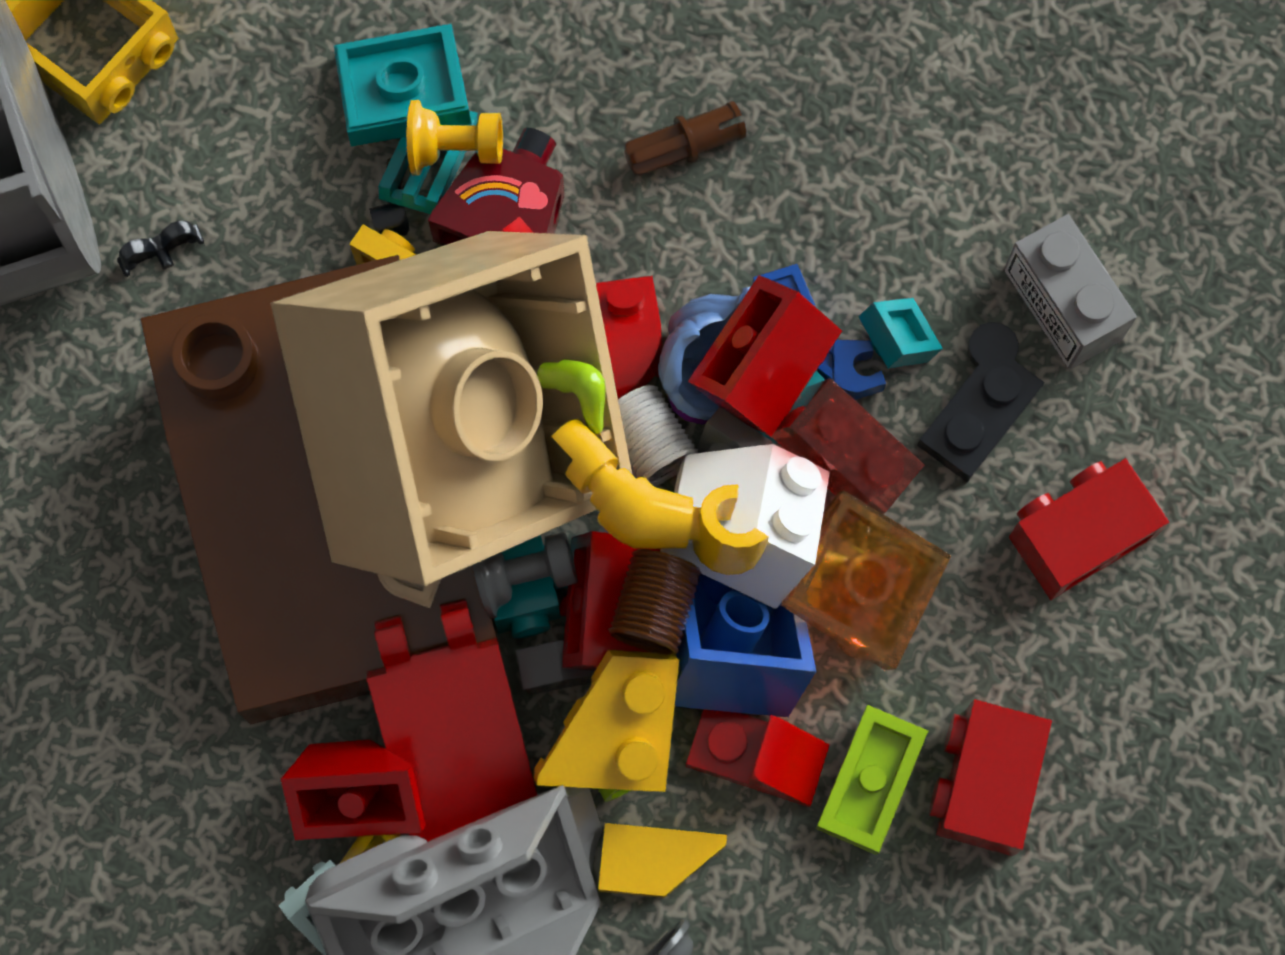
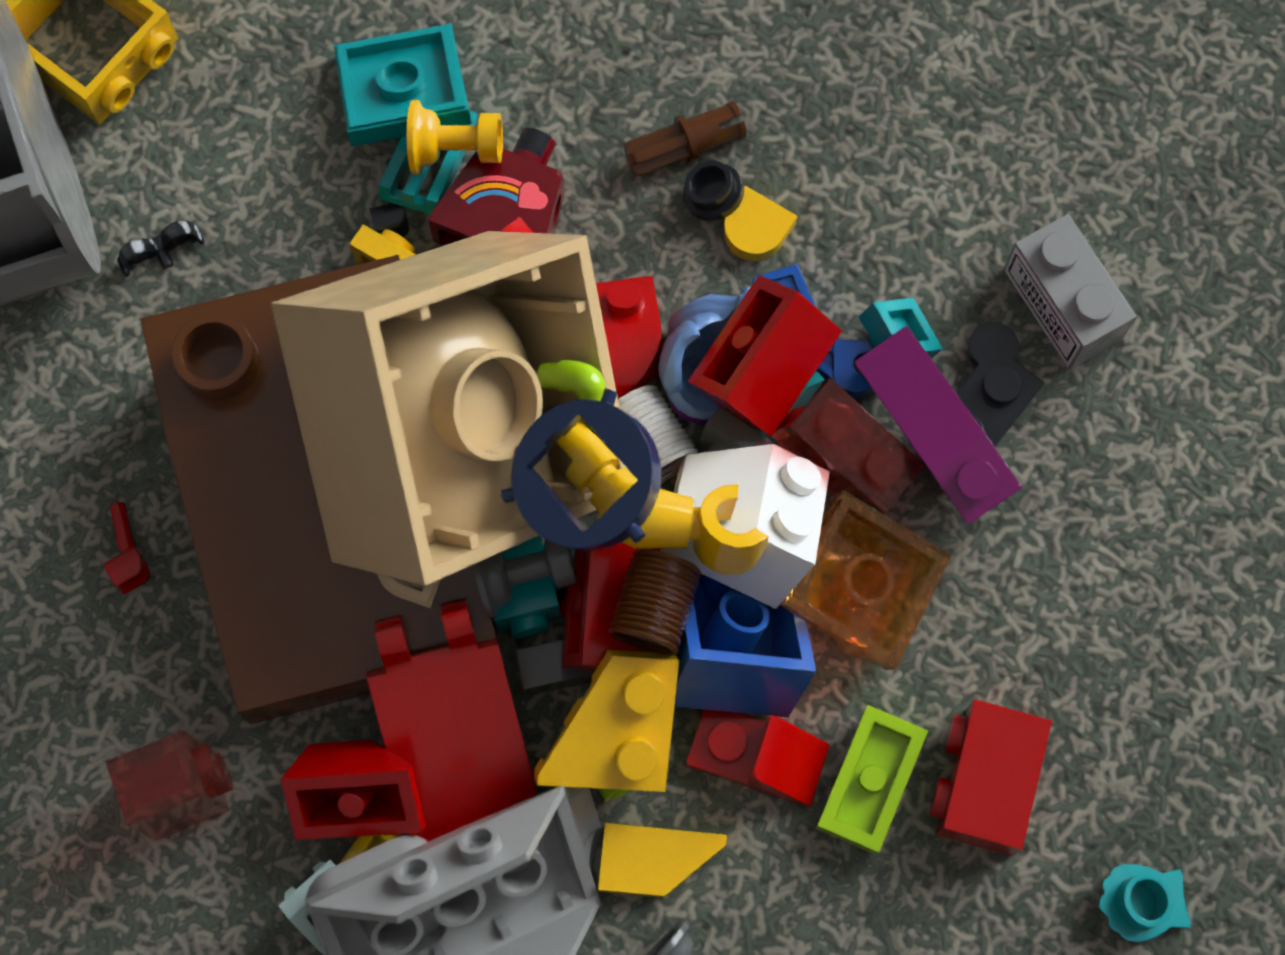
red brick [1009,458,1170,600] -> none
none -> red hand [103,502,150,595]
none -> clear red brick [105,730,234,841]
none -> dark blue piece [501,388,661,551]
none -> black plate [683,160,744,221]
none -> yellow tile [724,185,798,261]
none -> magenta slope [854,325,1023,525]
none -> teal animal [1097,864,1191,942]

